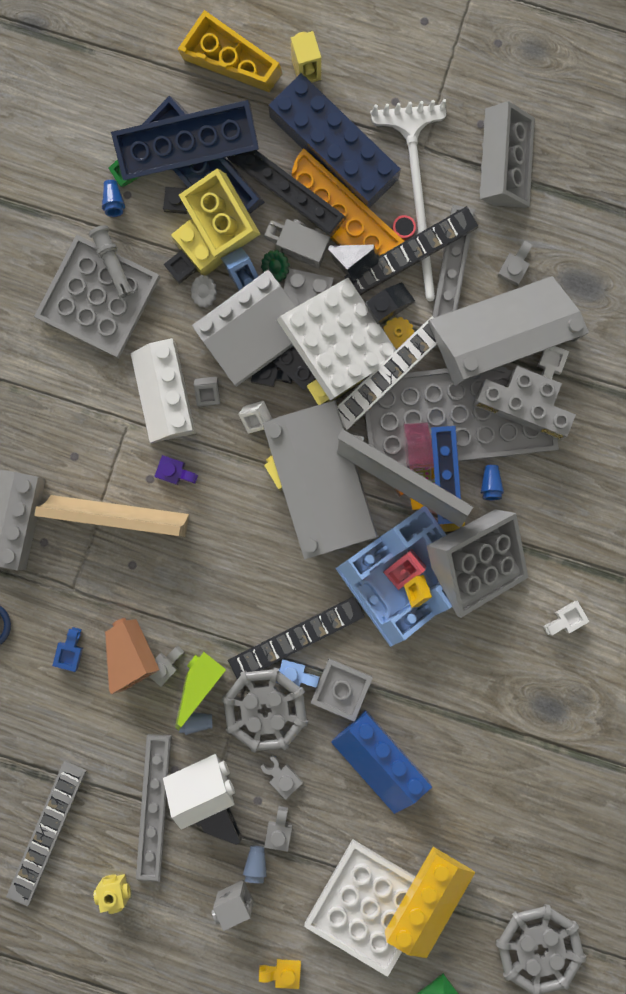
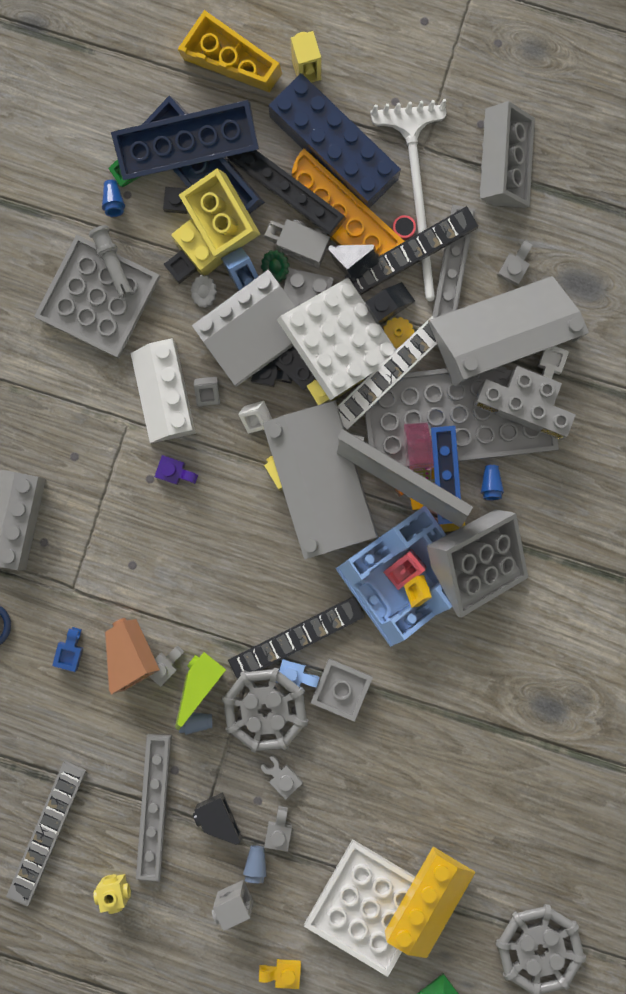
tan arch [35,495,189,537] -> none
white brick [163,754,235,830] -> none
blue slope [331,710,432,814] -> none
white plate [543,601,589,635] -> none

